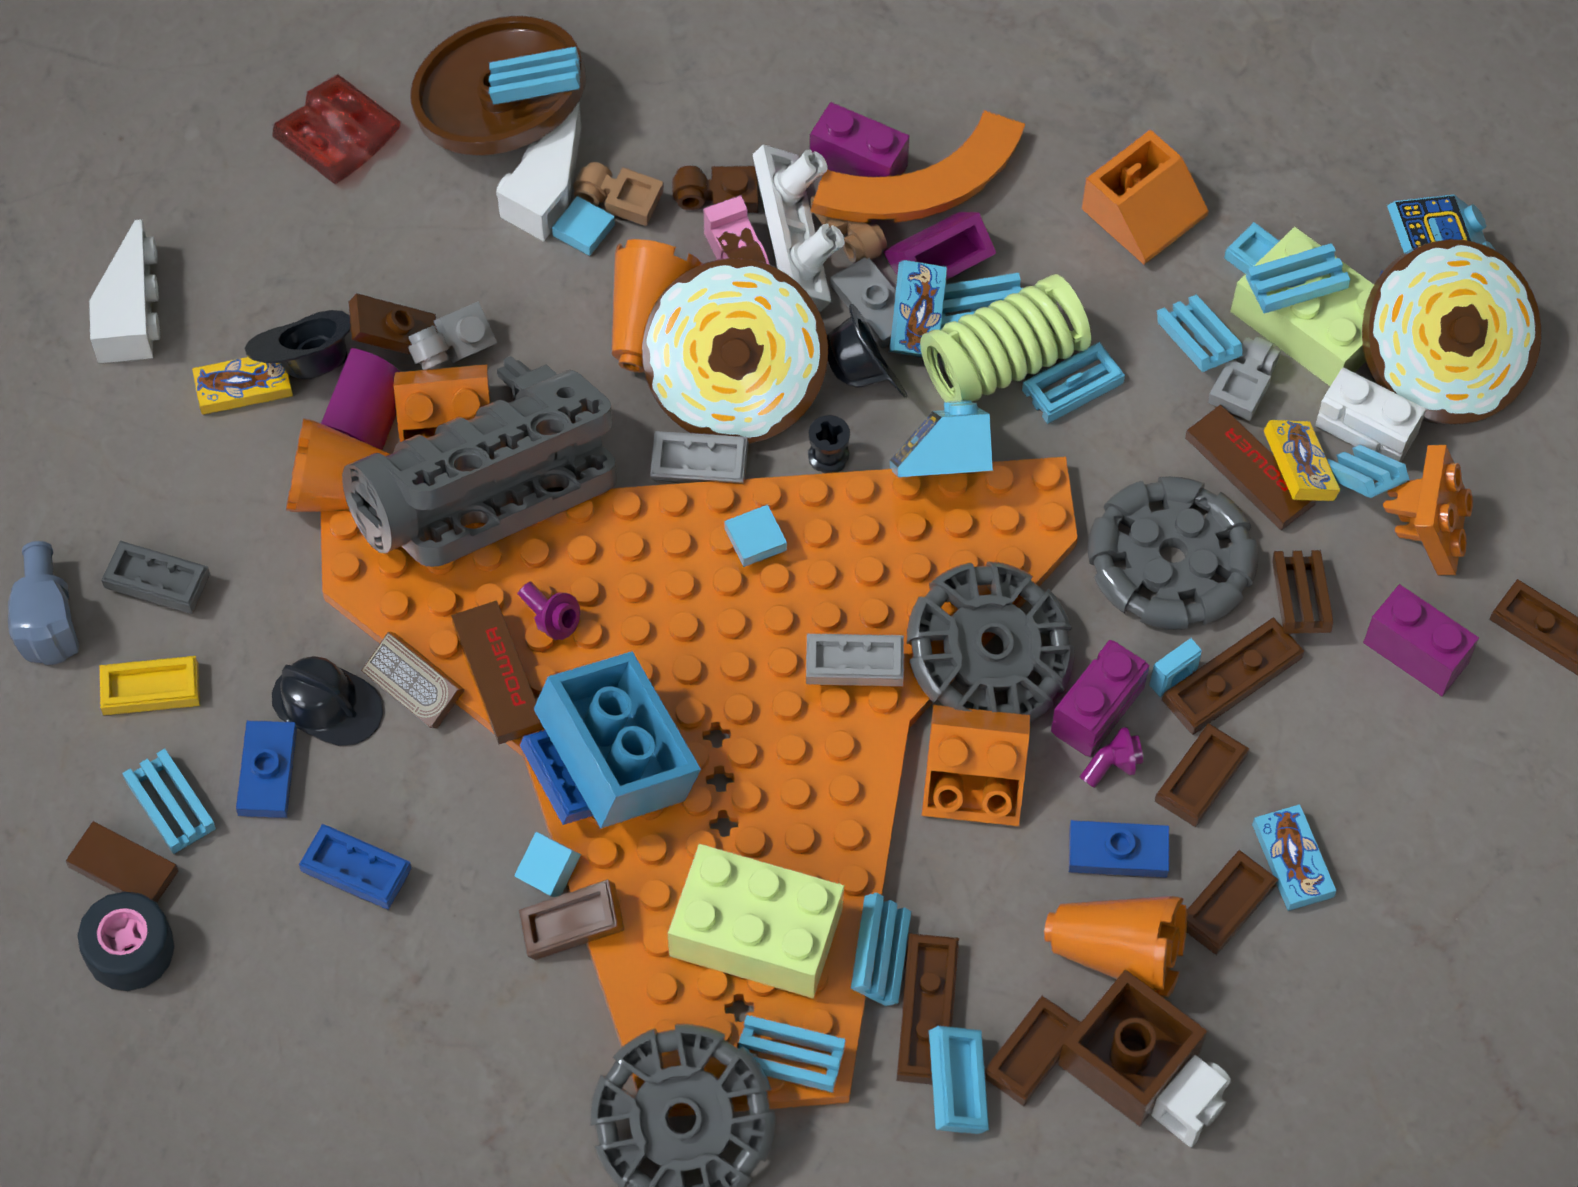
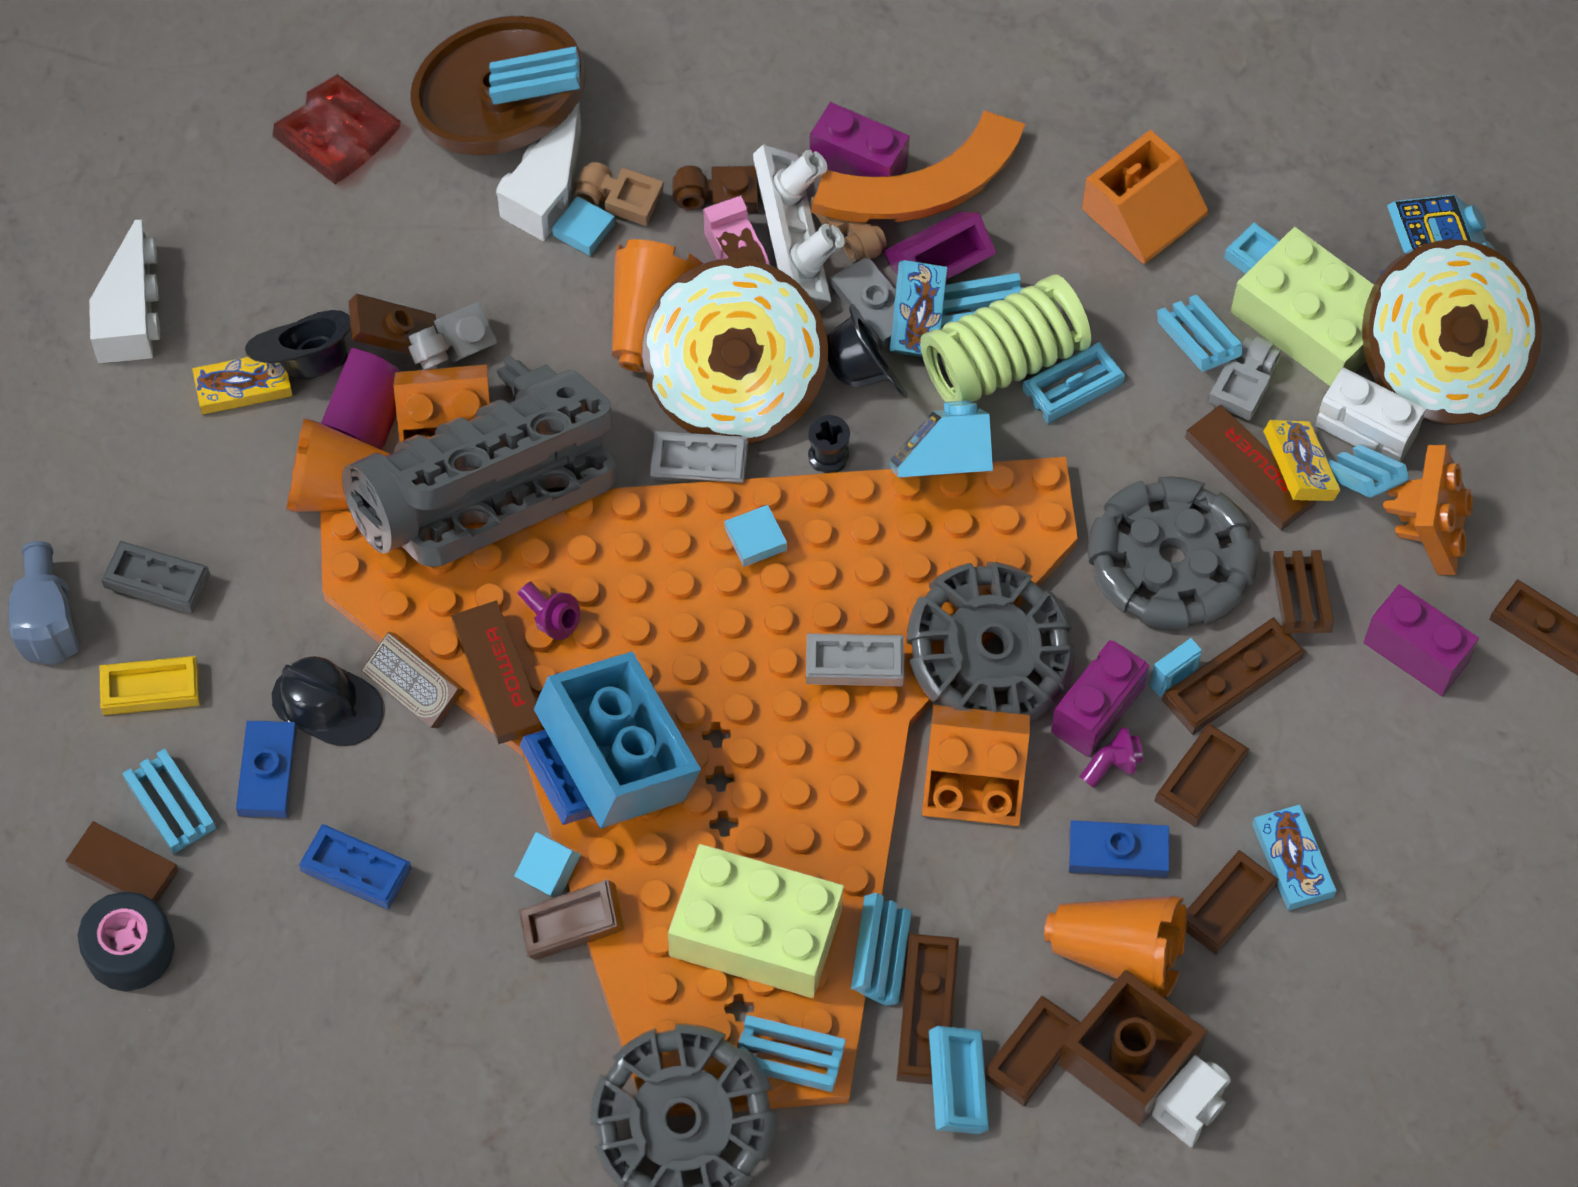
medium azure tile [1246,243,1351,314] -> none

